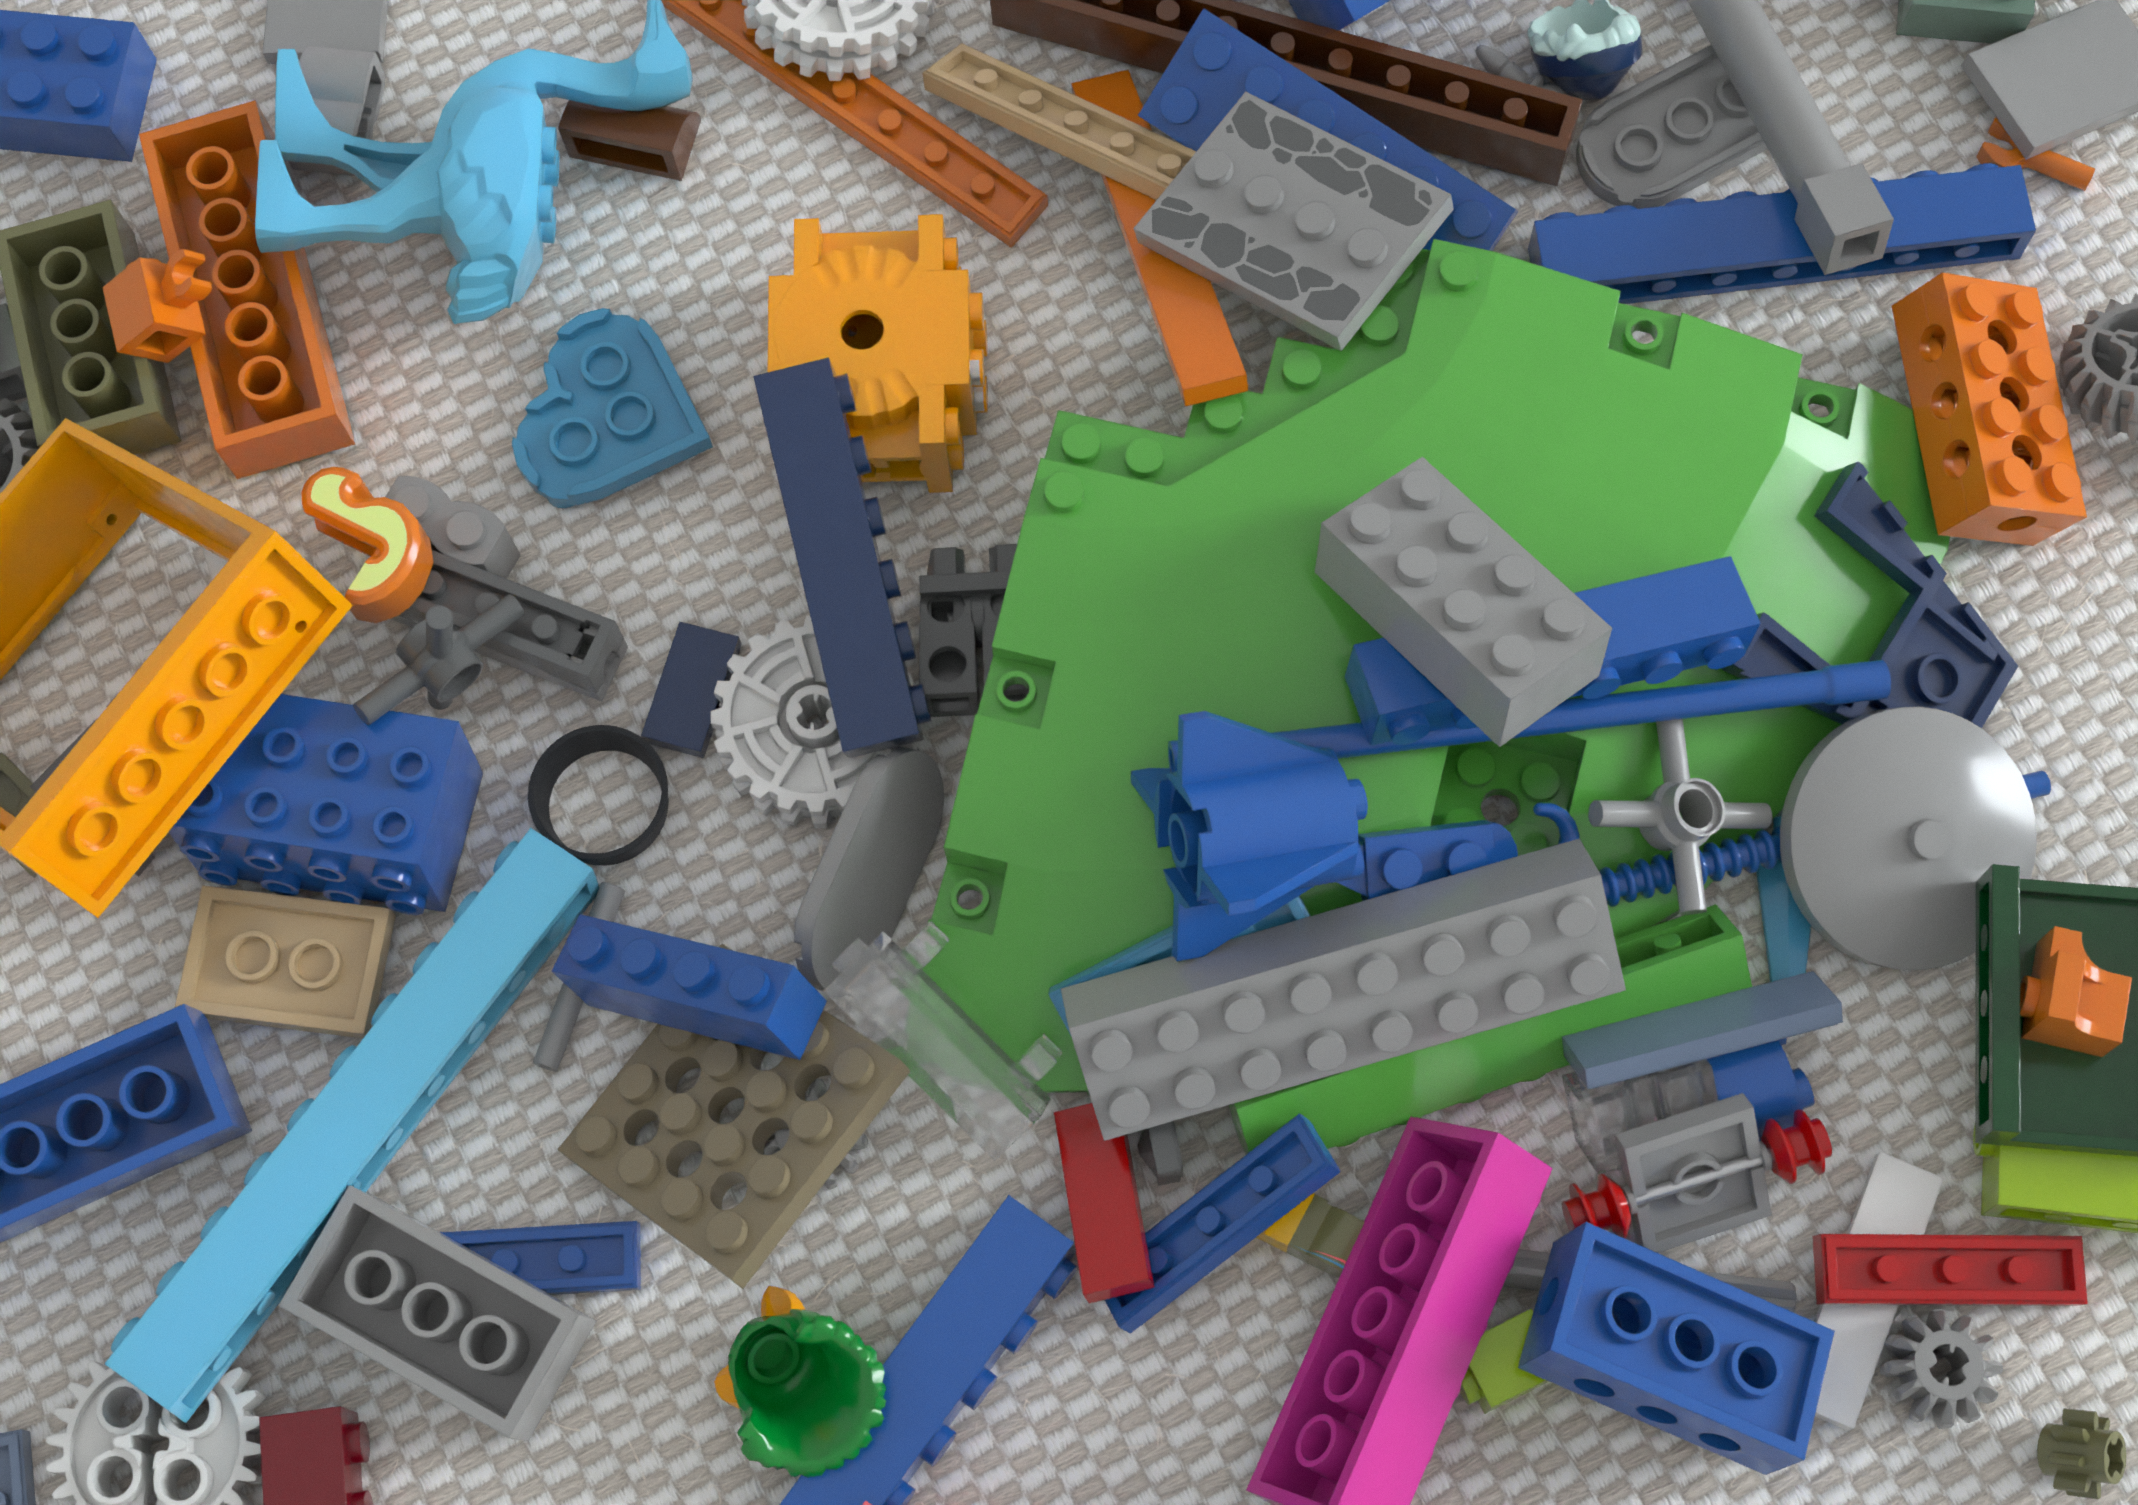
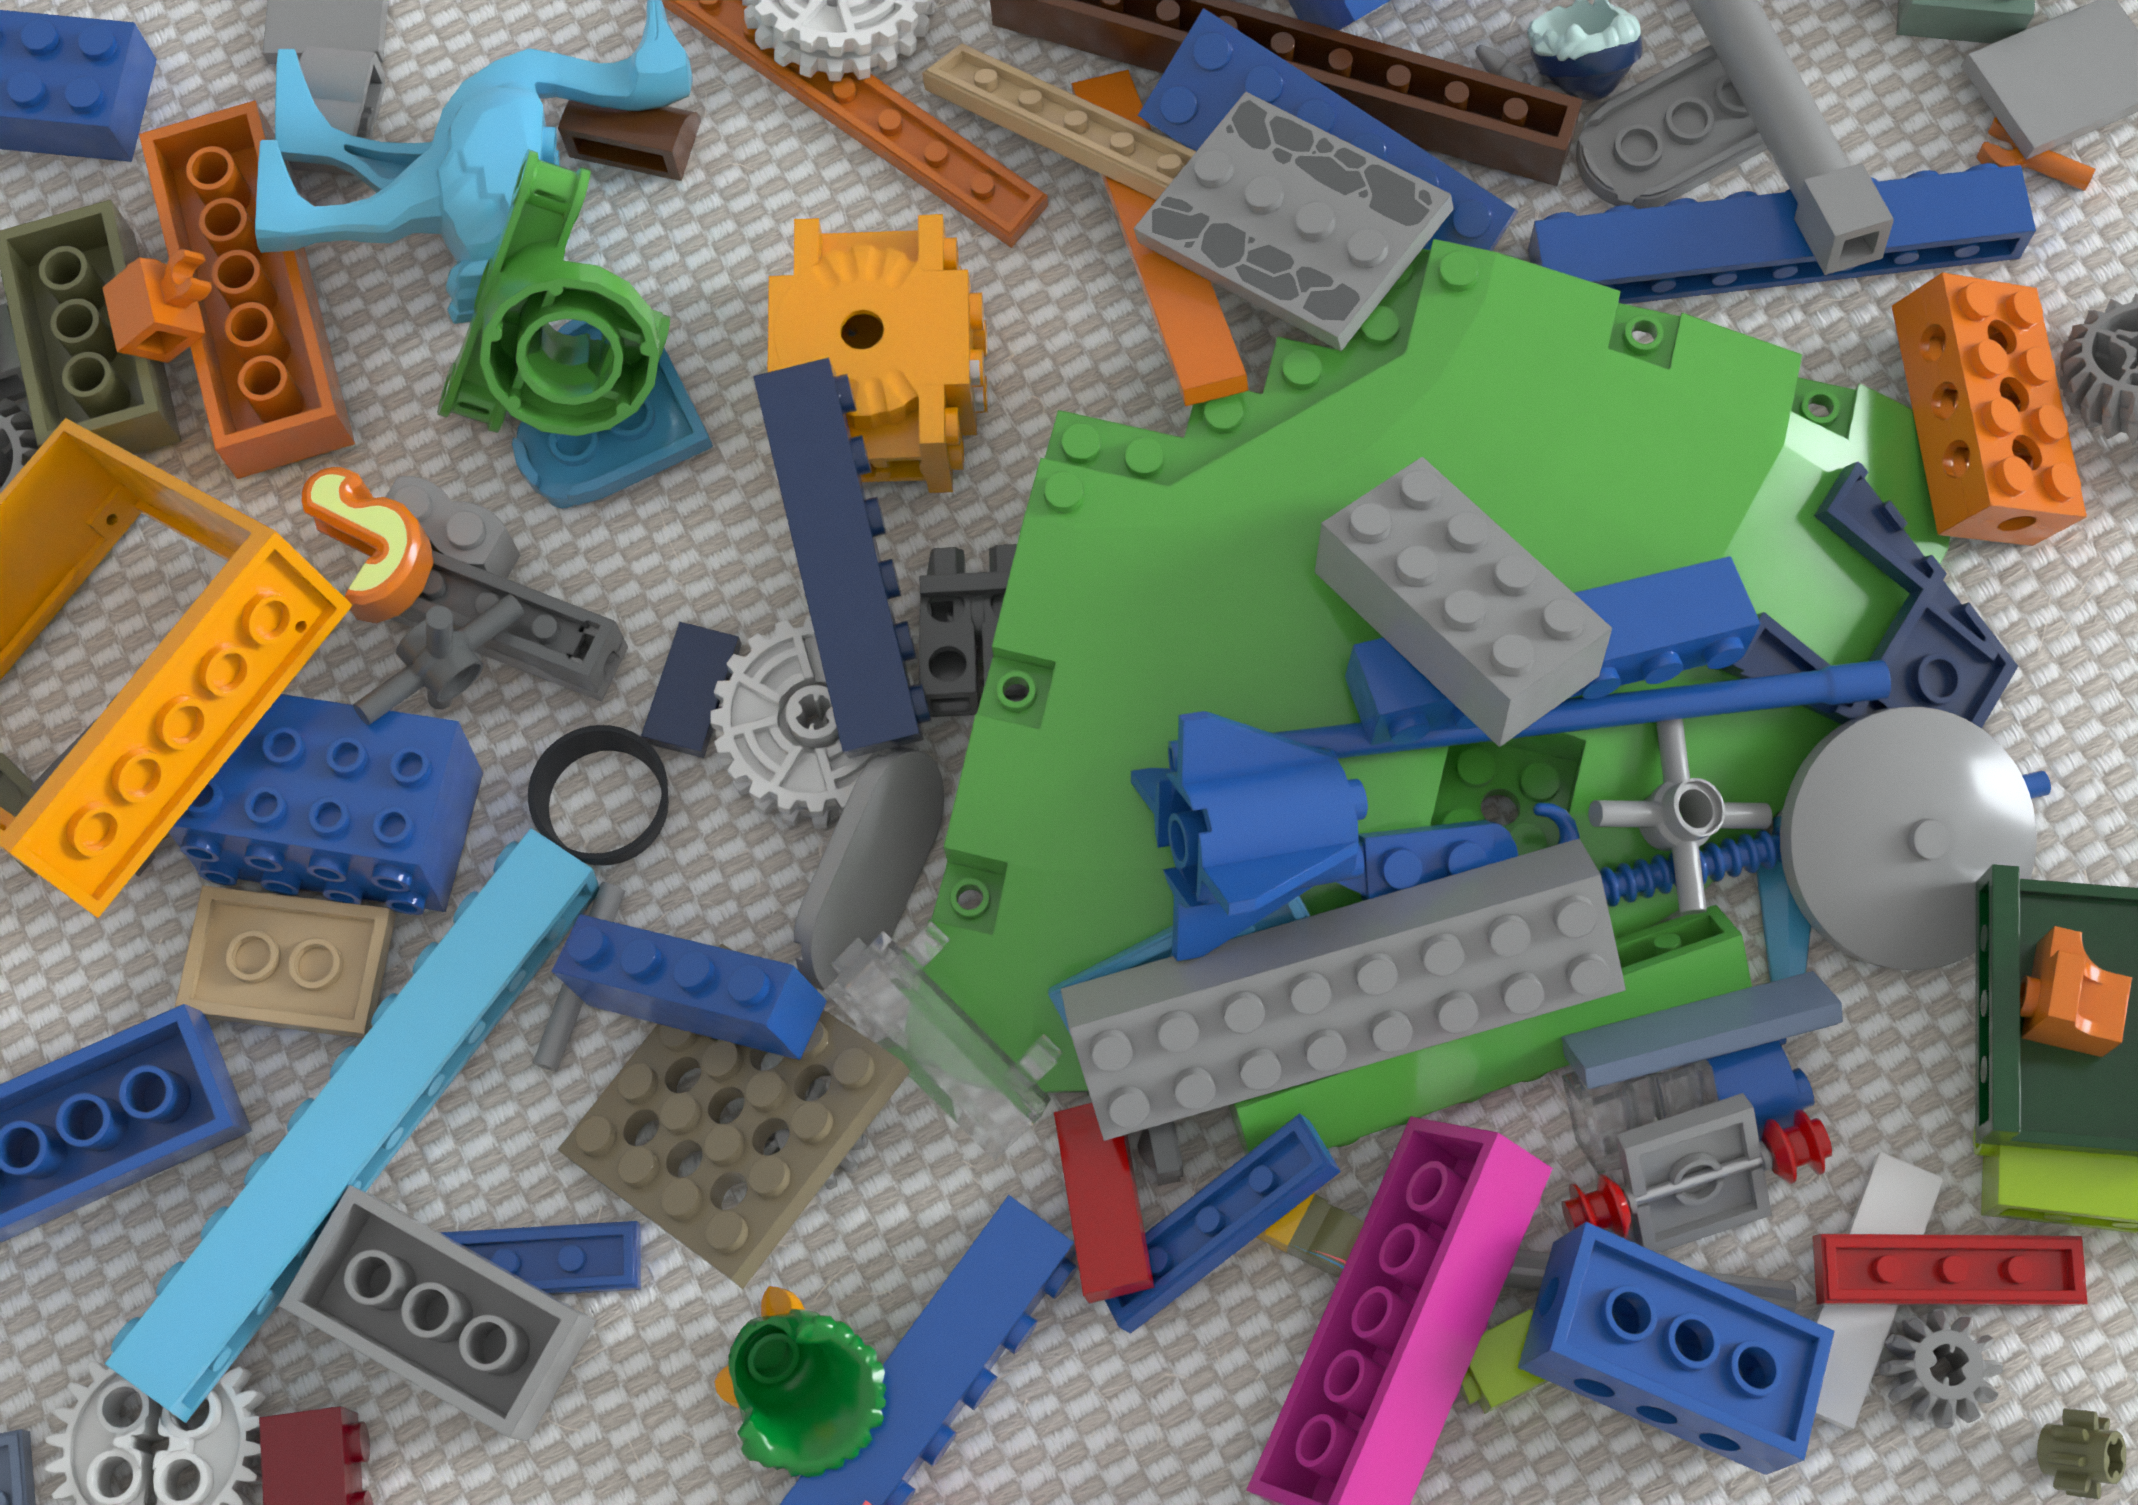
none -> bright green piece [437,149,670,436]

